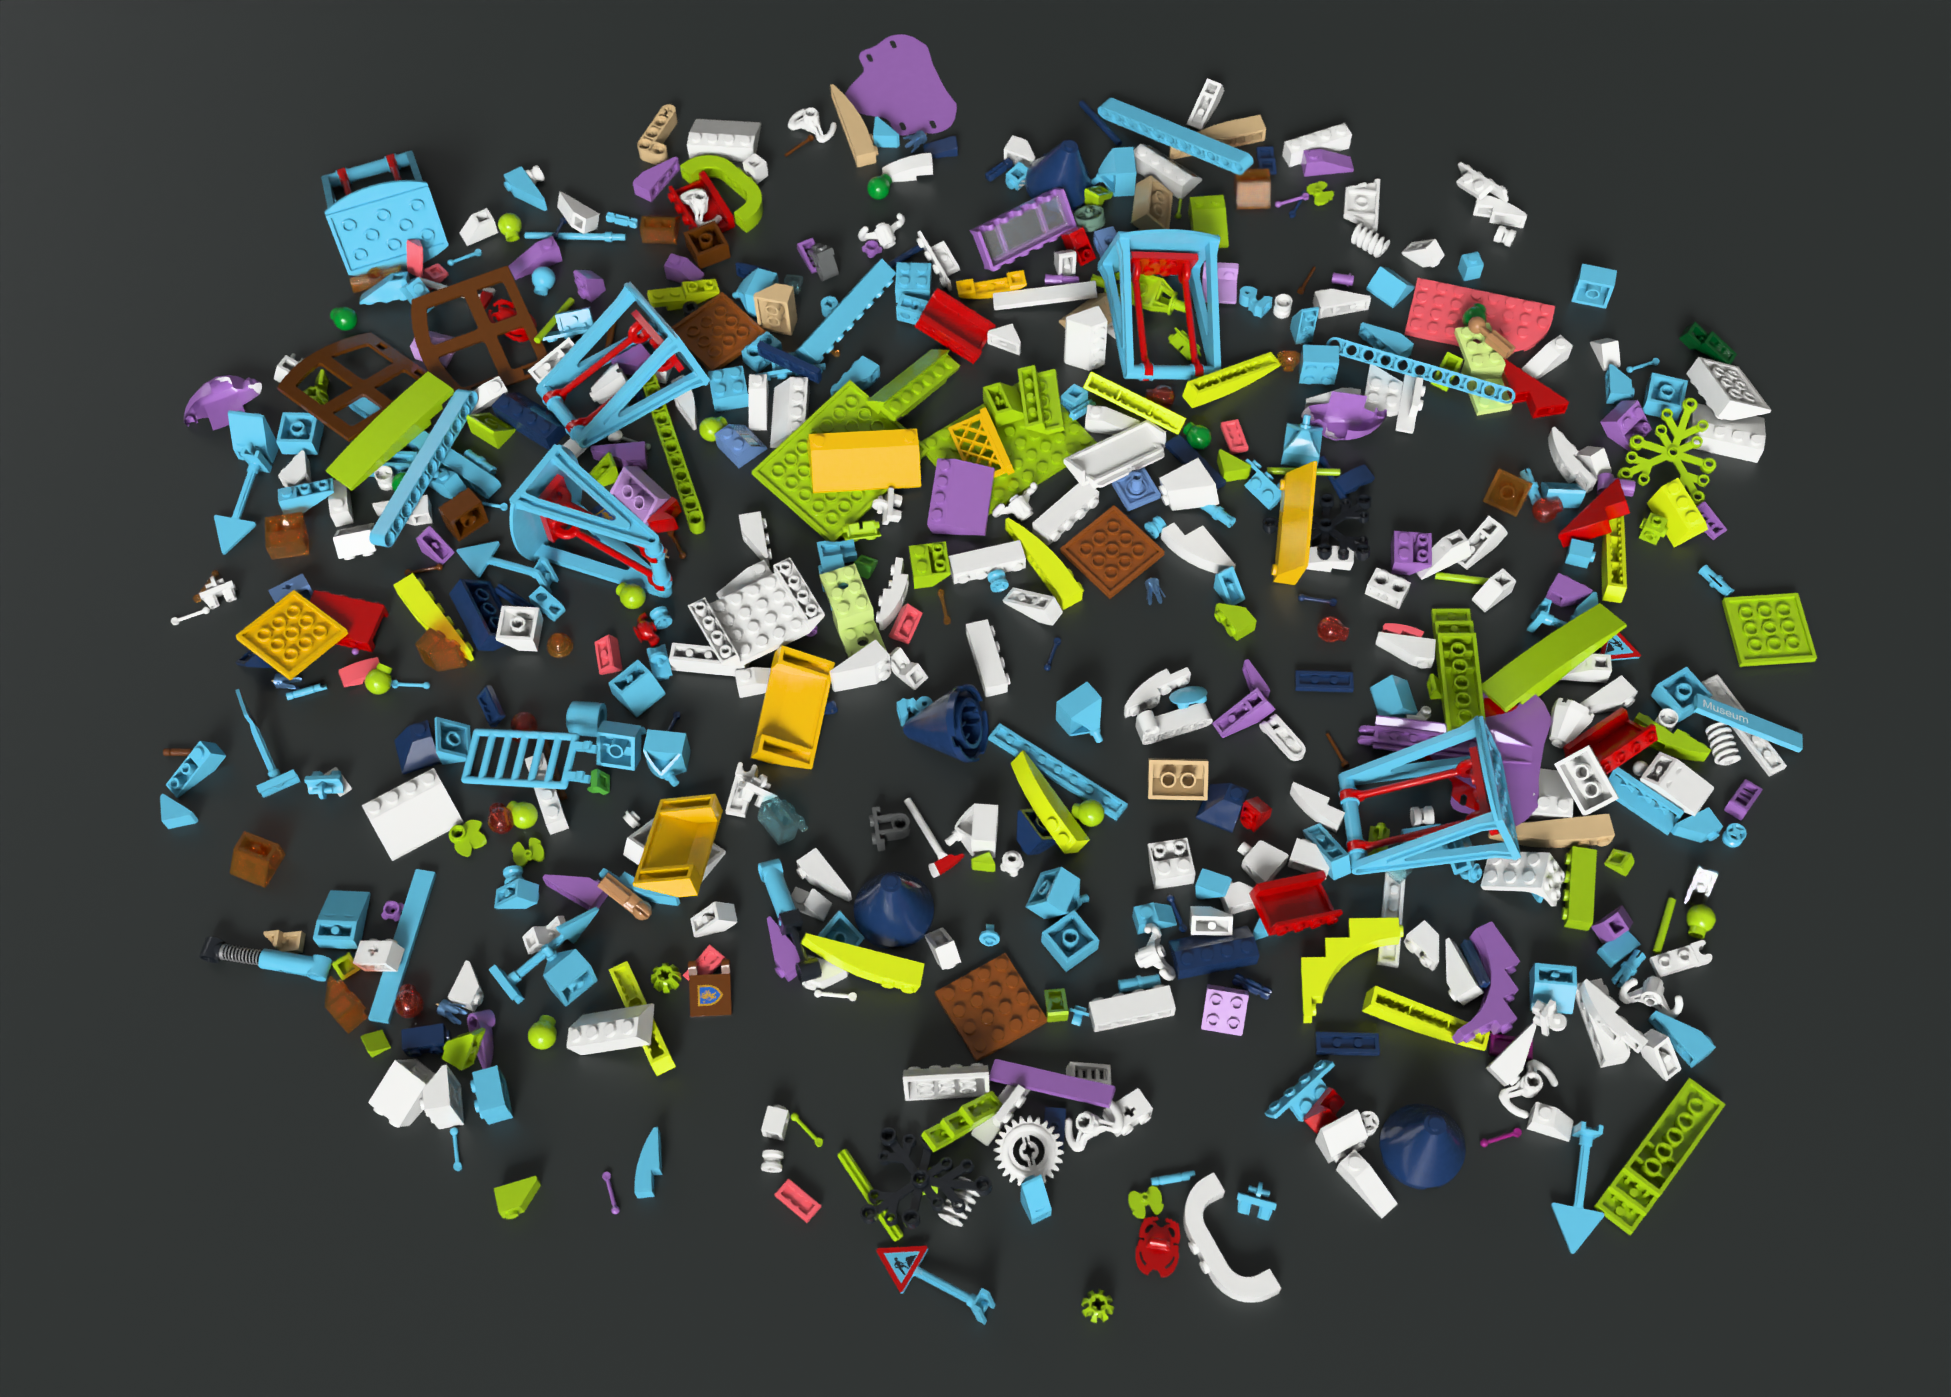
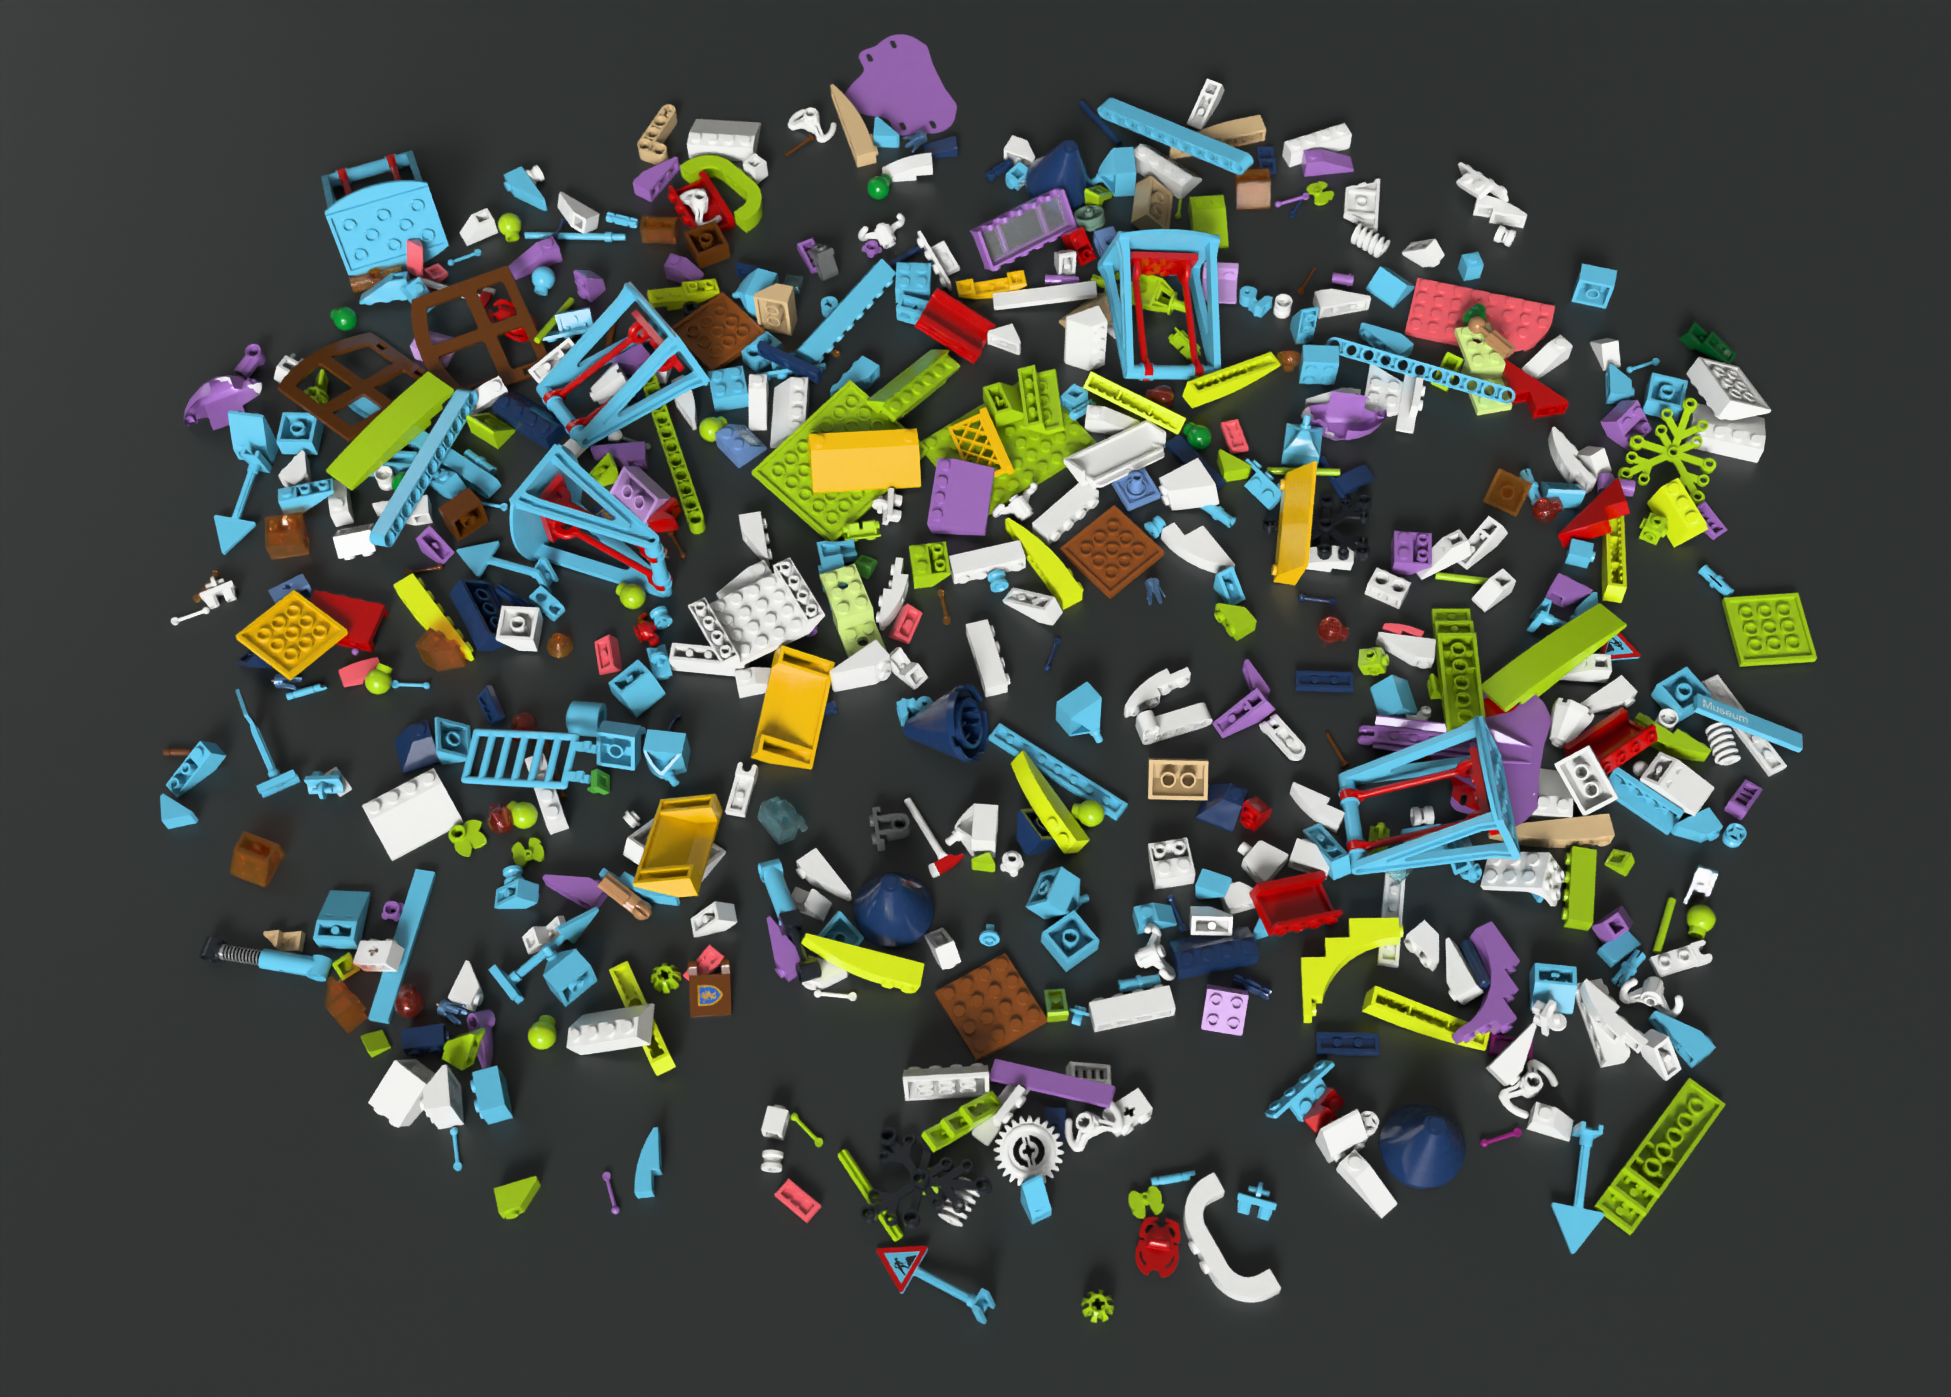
white hips [738,774,777,809] -> none
medium azure dish [1169,686,1207,709] -> none
none -> medium lavender piece [234,344,266,380]
none -> lime brick [1358,647,1389,676]

